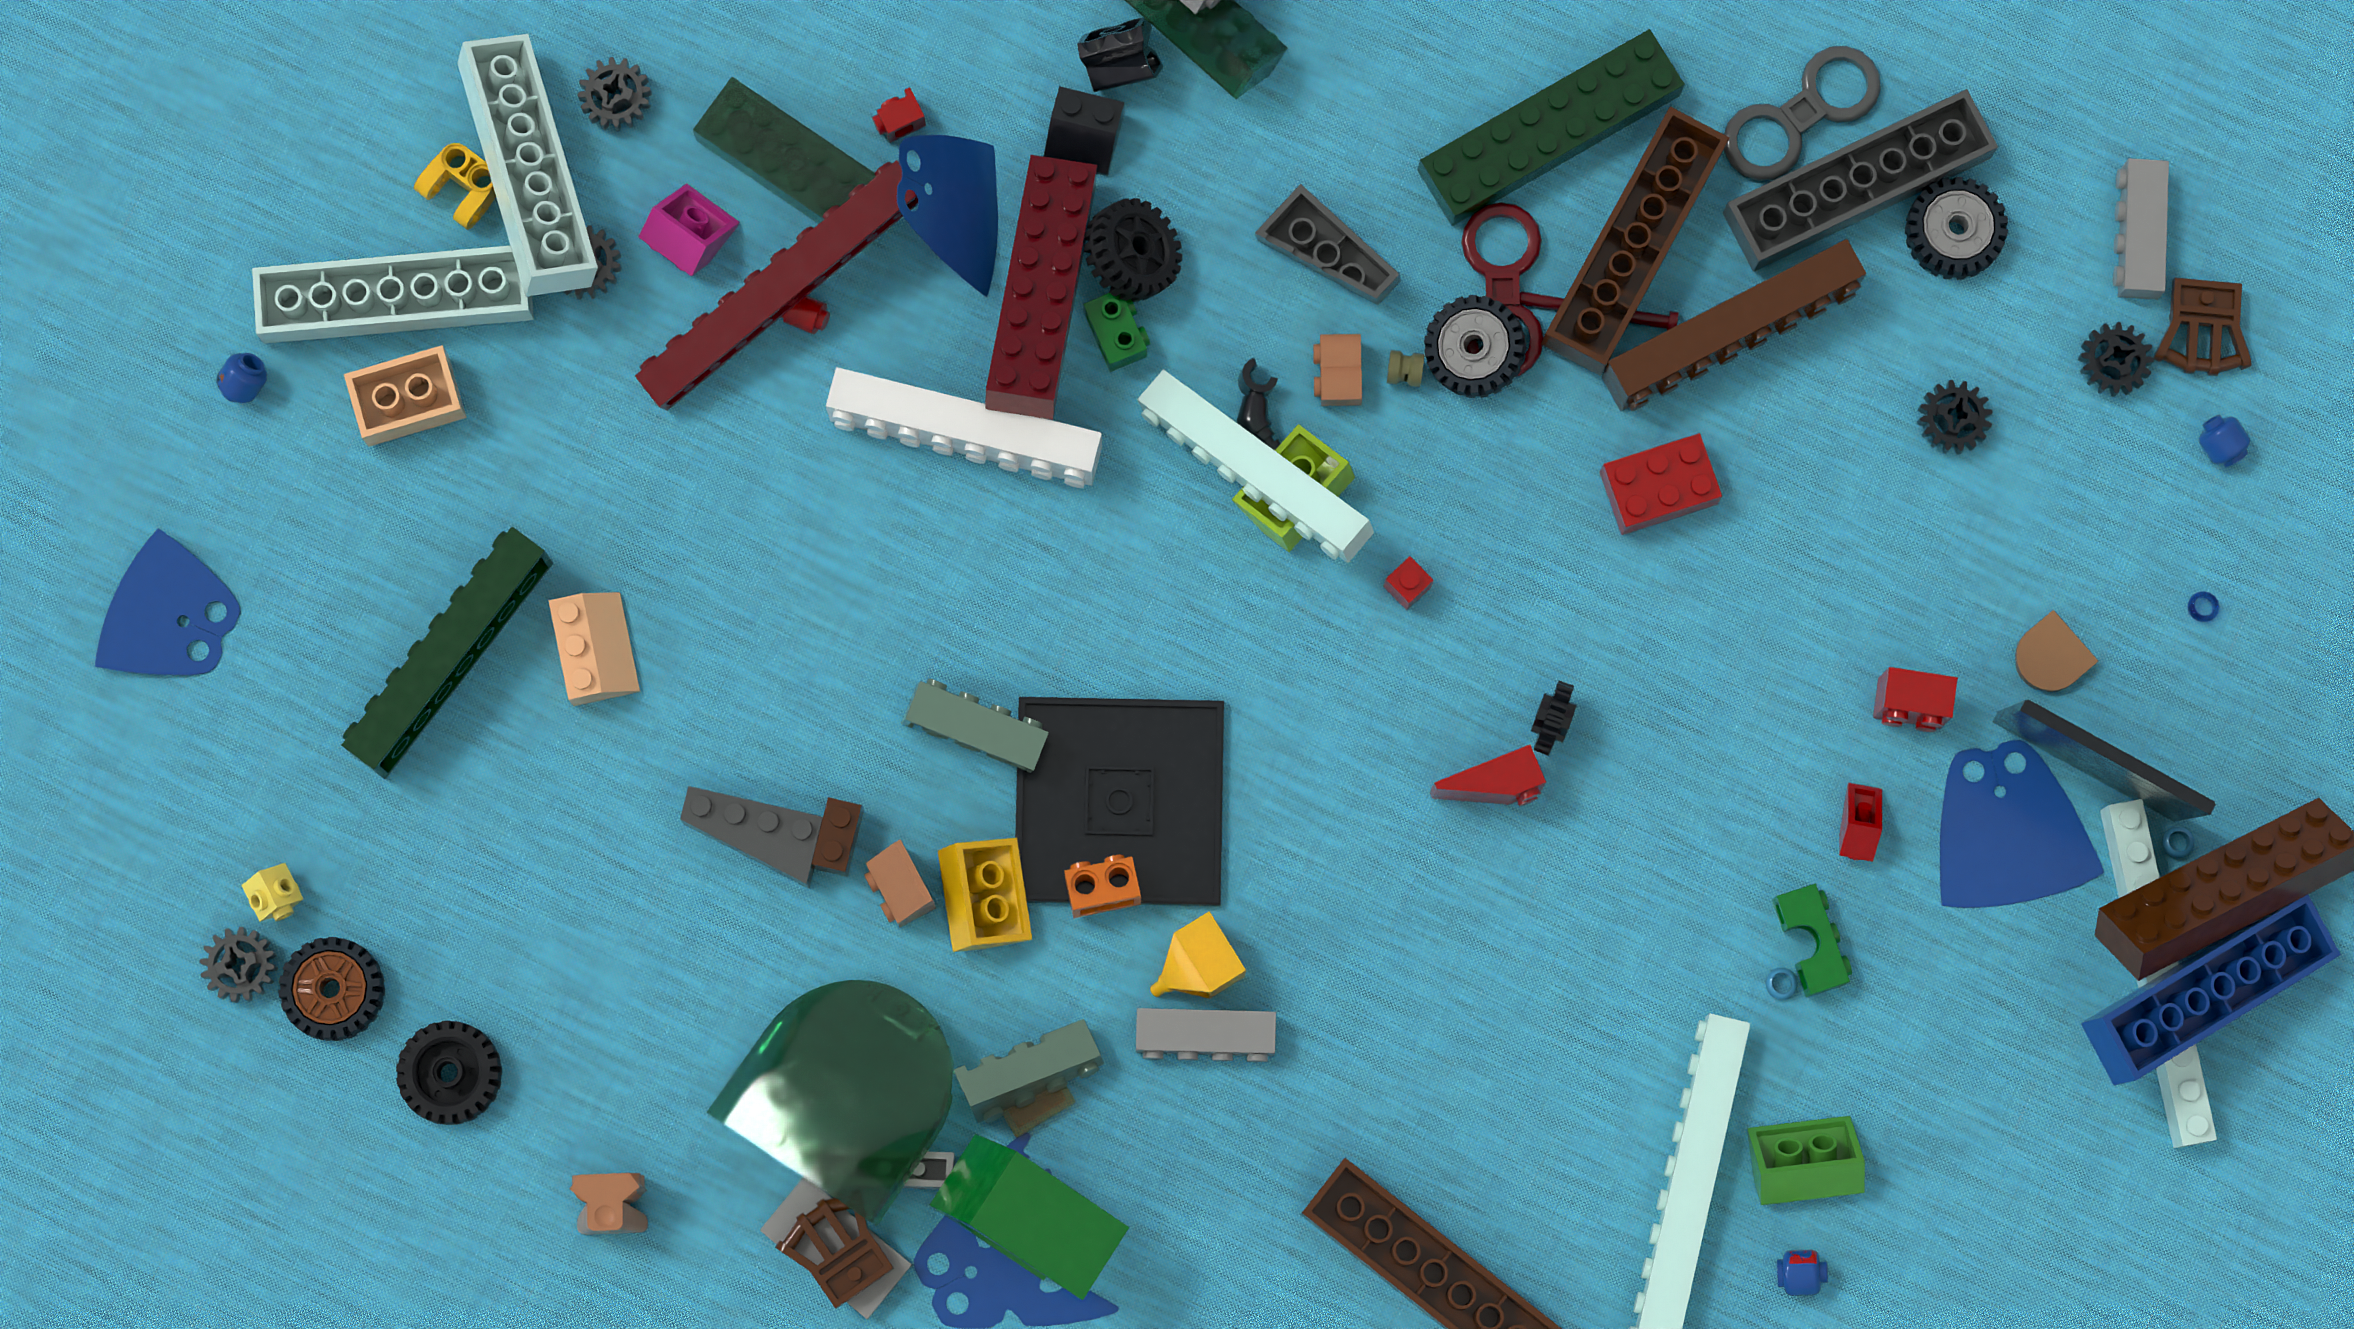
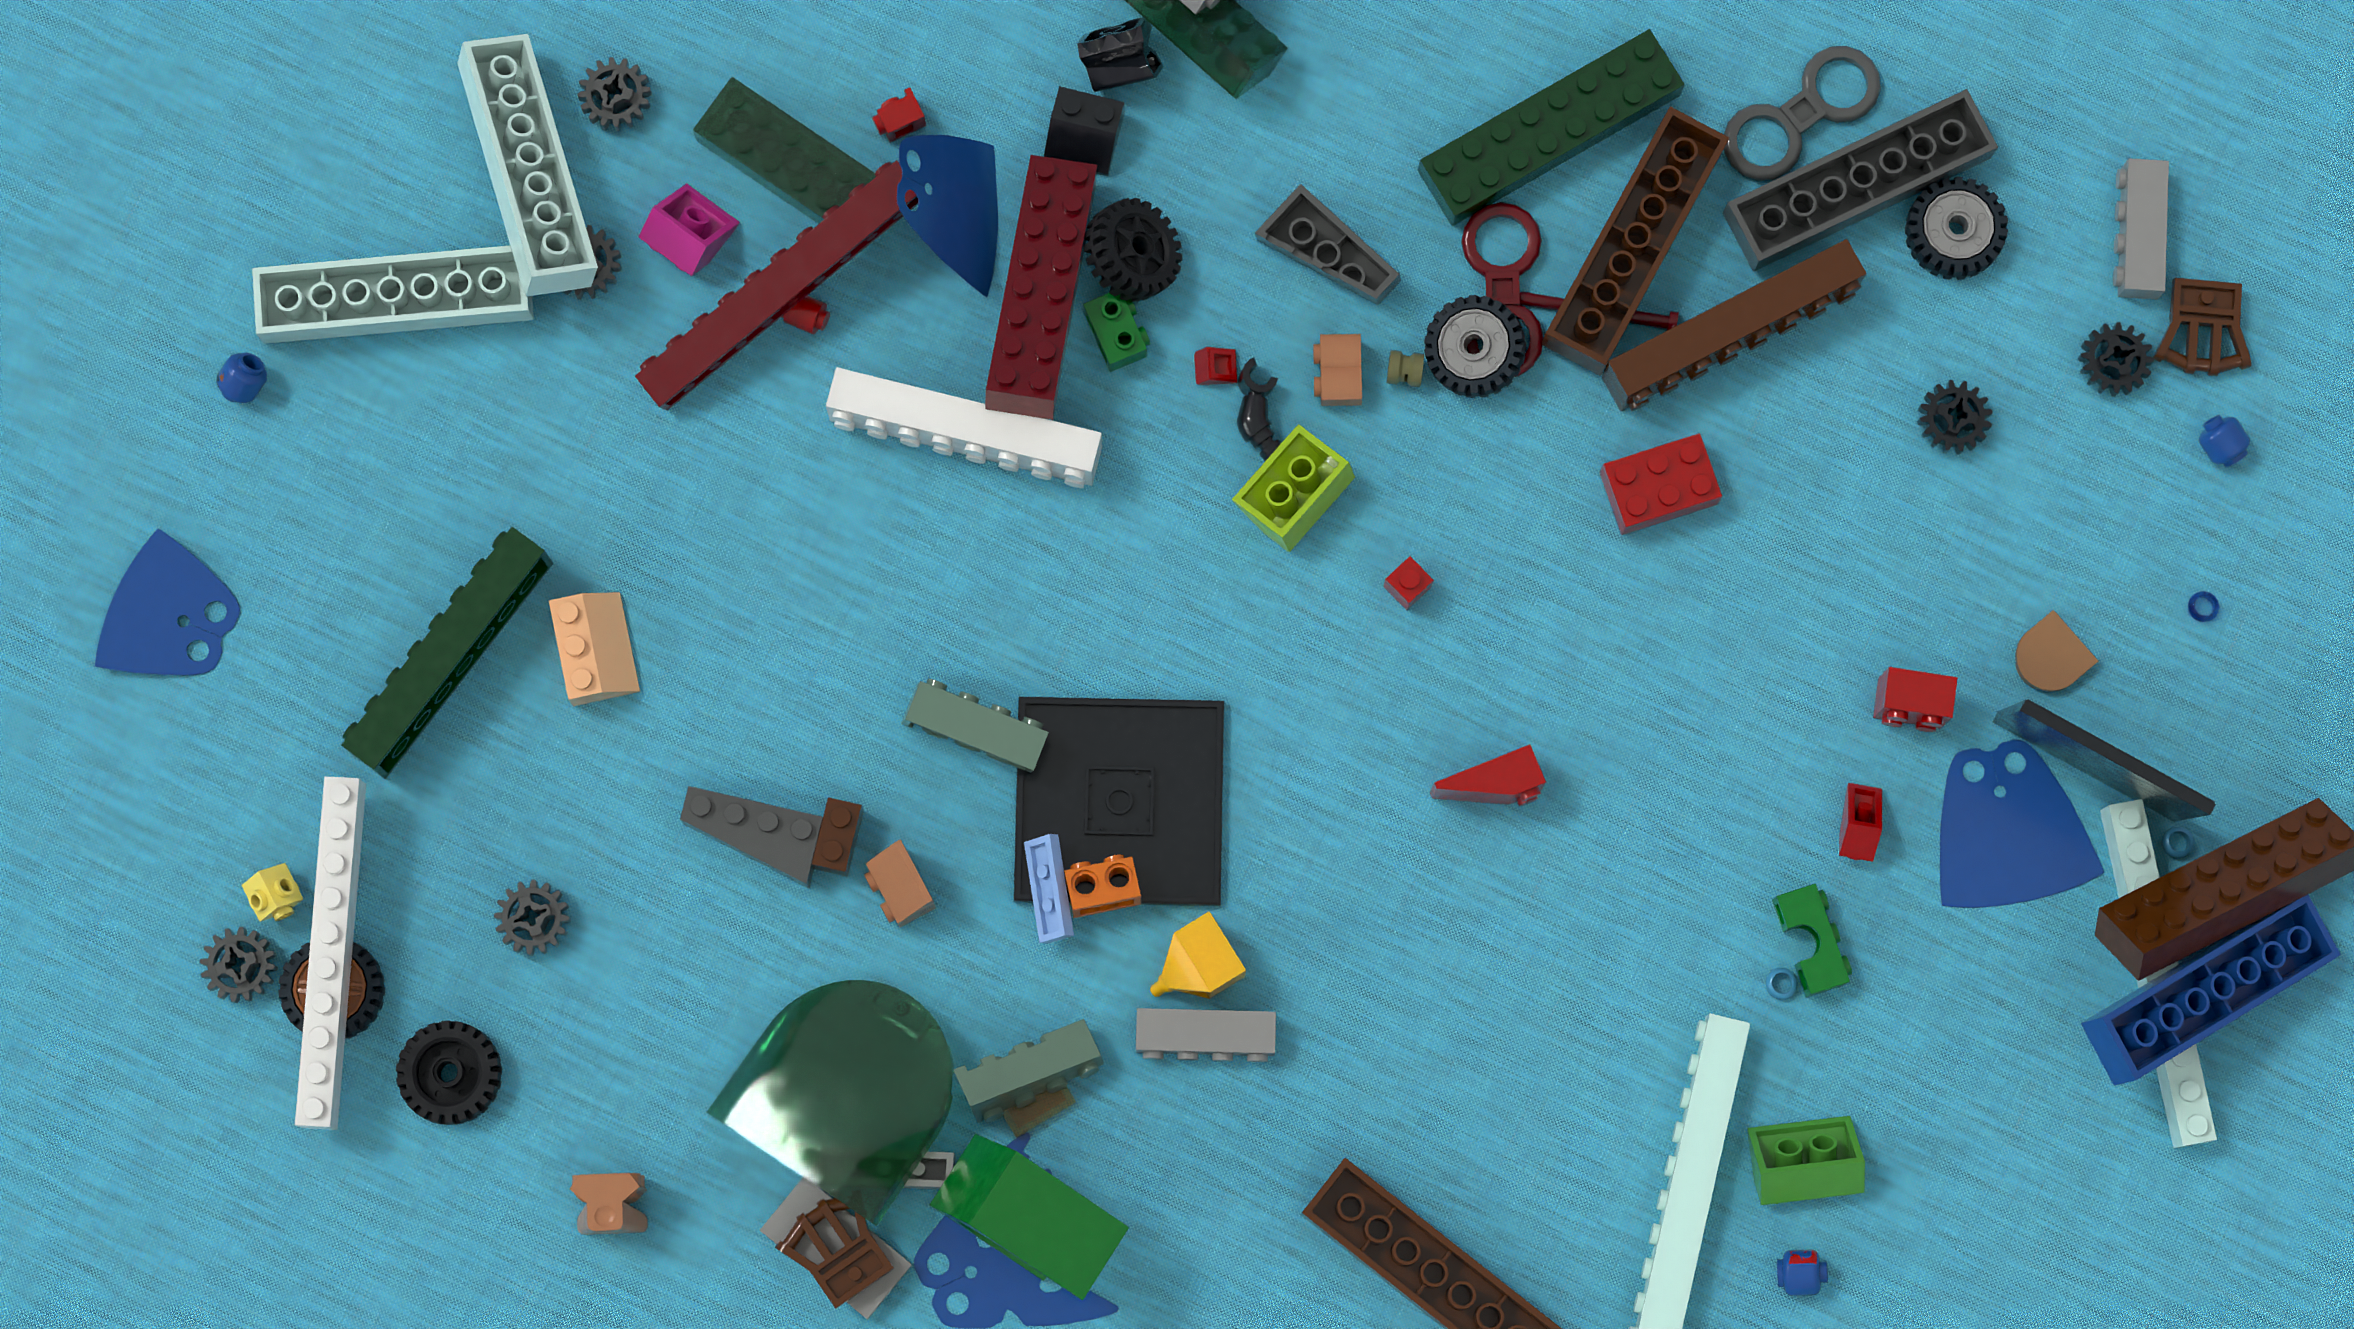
light nougat brick [344,345,467,447] -> none
yellow piece [414,143,496,230] -> none
yellow slope [937,838,1032,952] -> none
light aqua brick [1137,369,1374,563] -> none
black gear [1531,680,1577,756] -> none
none -> white brick [295,776,366,1130]
none -> dark grey gear [494,880,571,956]
none -> light blue plate [1024,834,1074,943]
none -> red slope [1194,347,1237,385]

